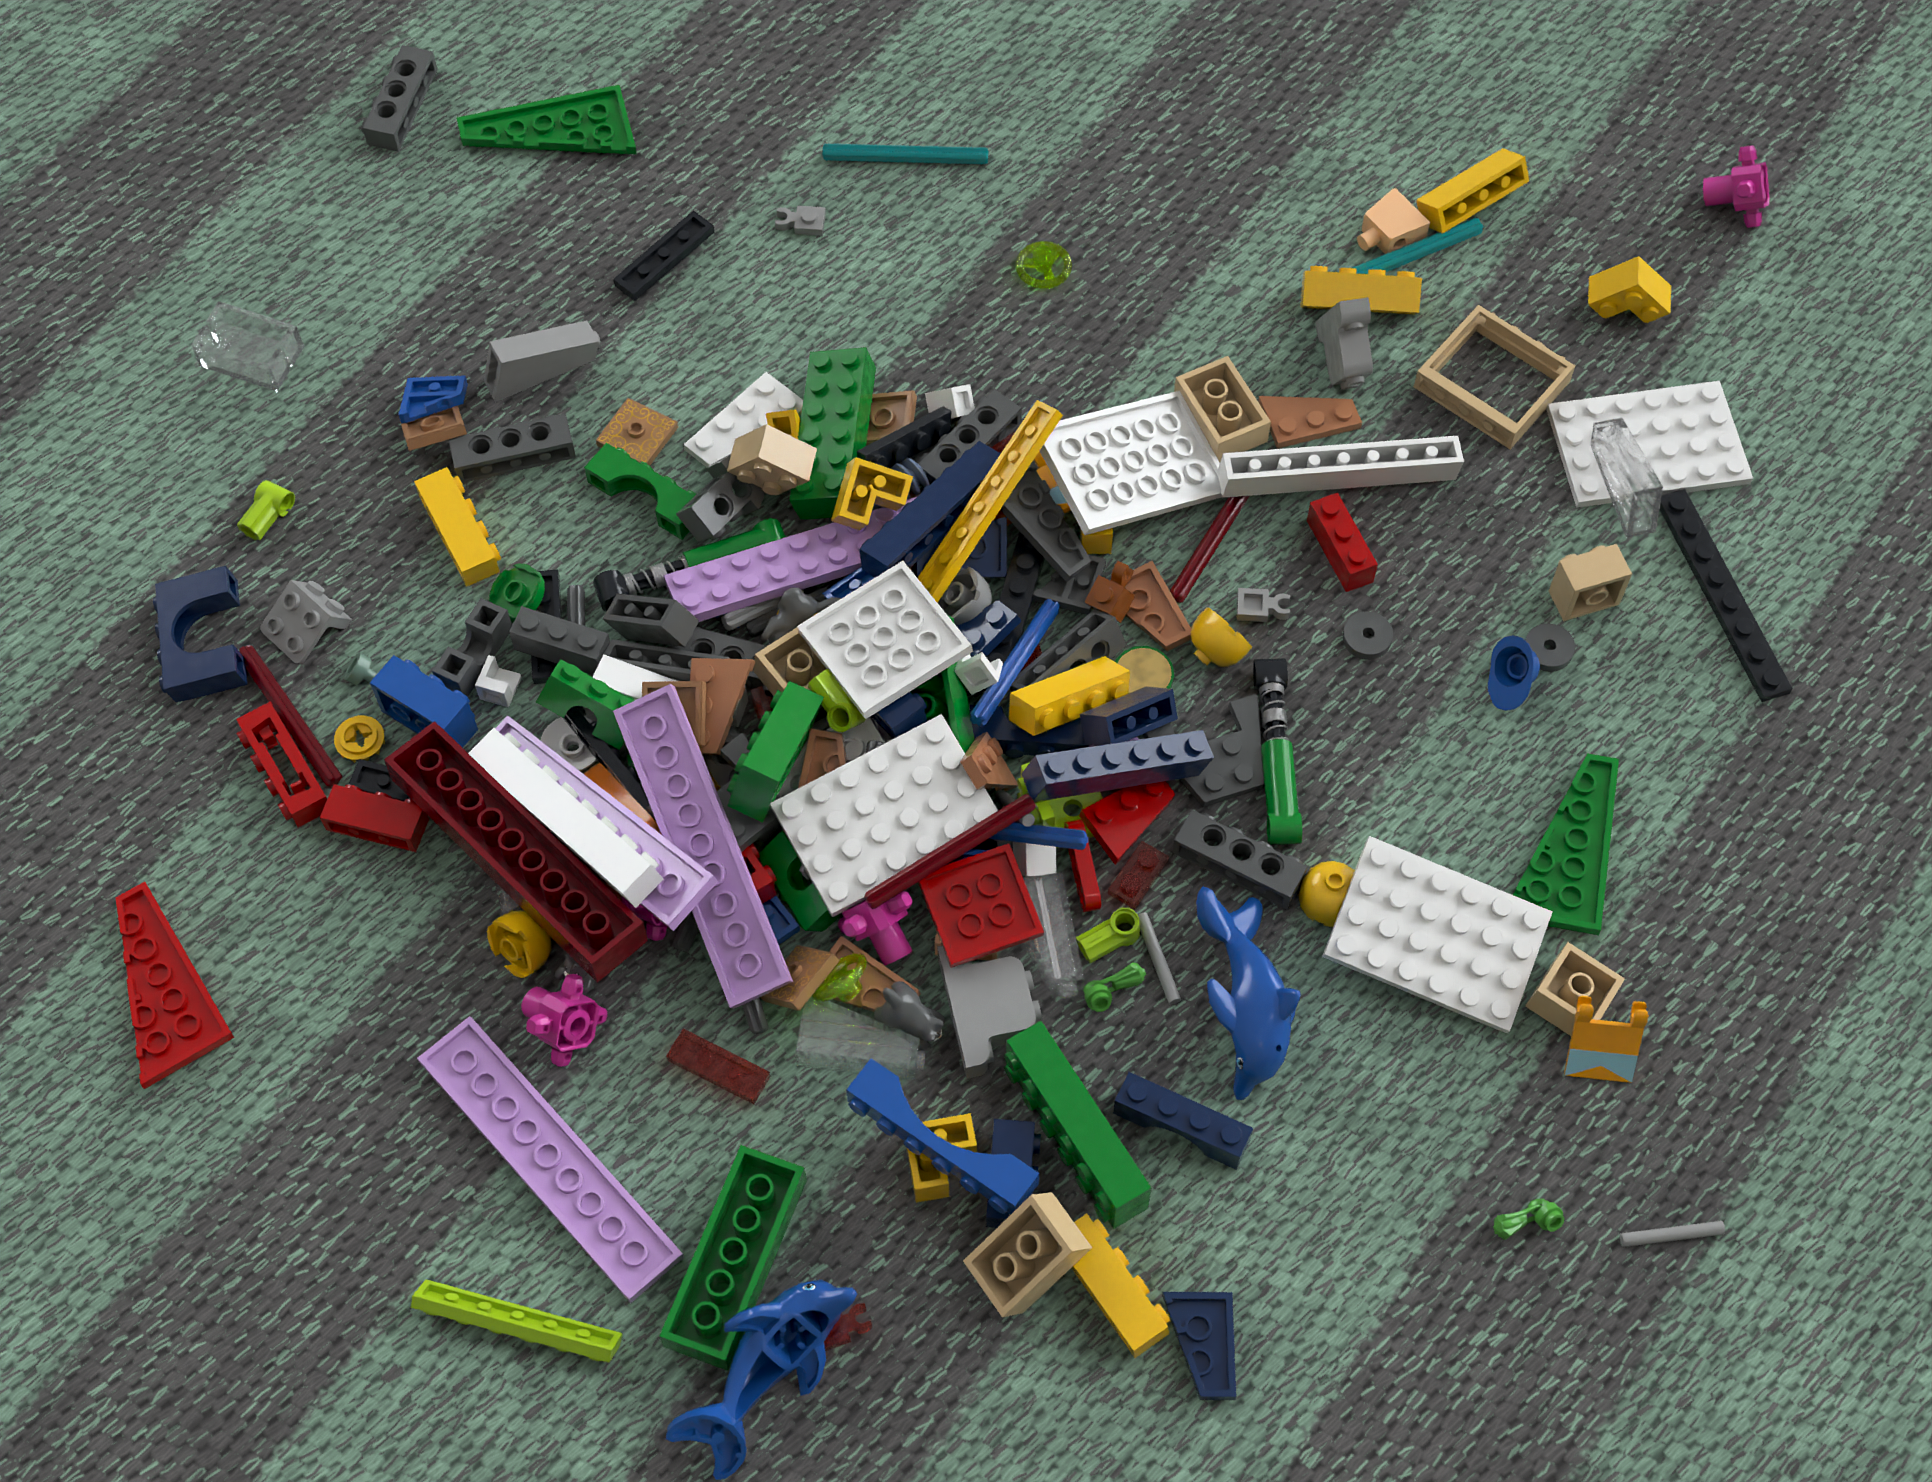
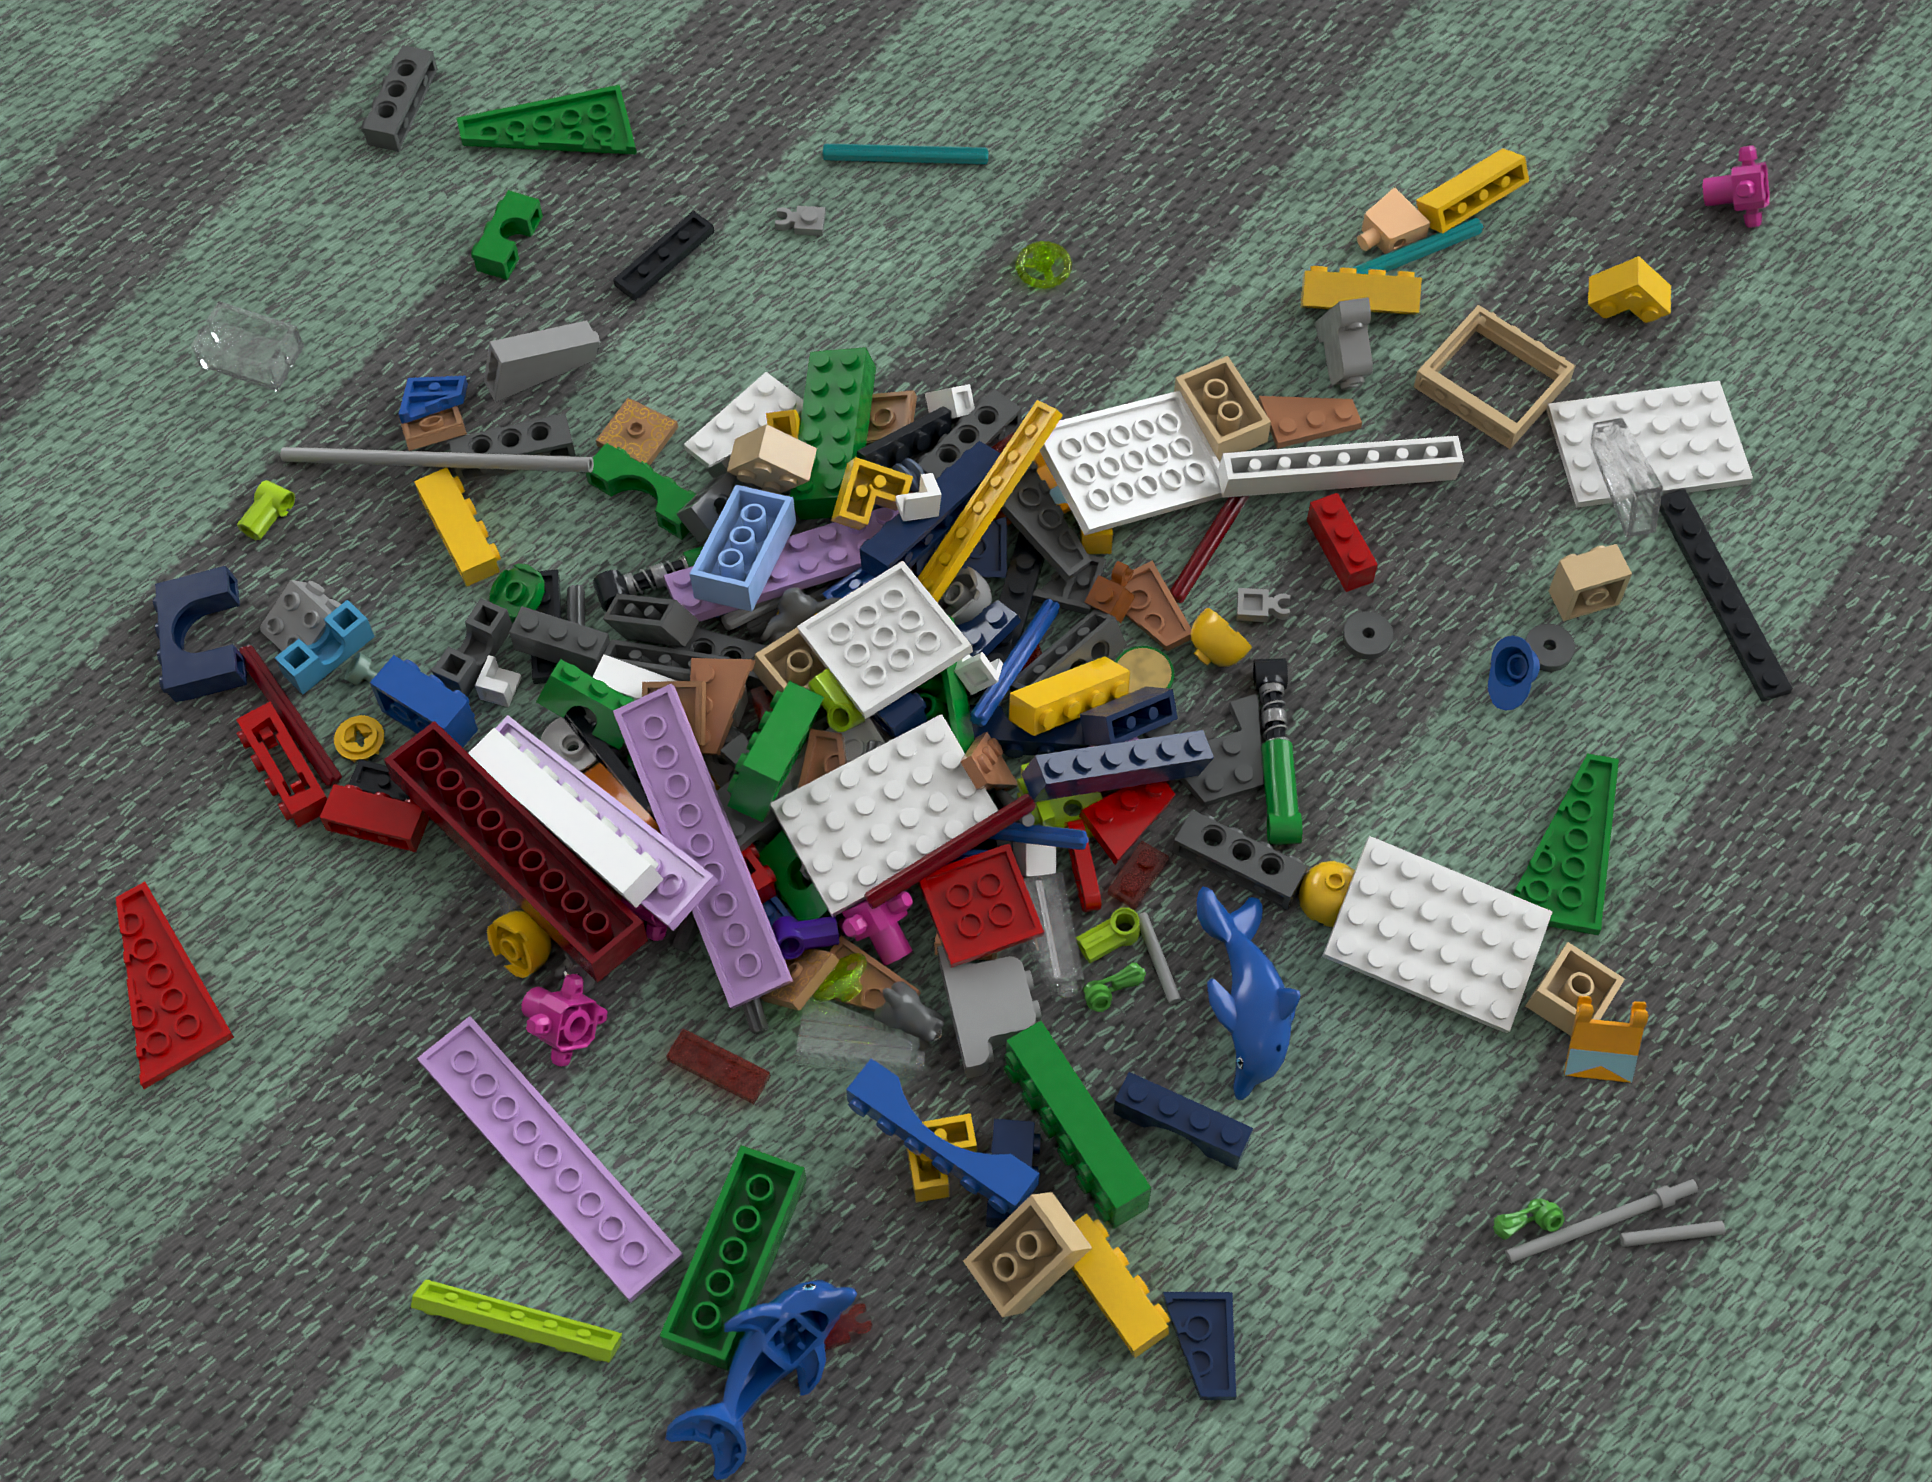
none -> dark azure arch [275,600,375,694]
none -> light grey piece [280,447,594,472]
none -> green arch [471,190,543,280]
none -> light blue brick [690,485,796,612]
none -> dark purple piece [772,916,839,959]
none -> white panel [895,473,942,522]
none -> light grey bar [1505,1179,1698,1263]

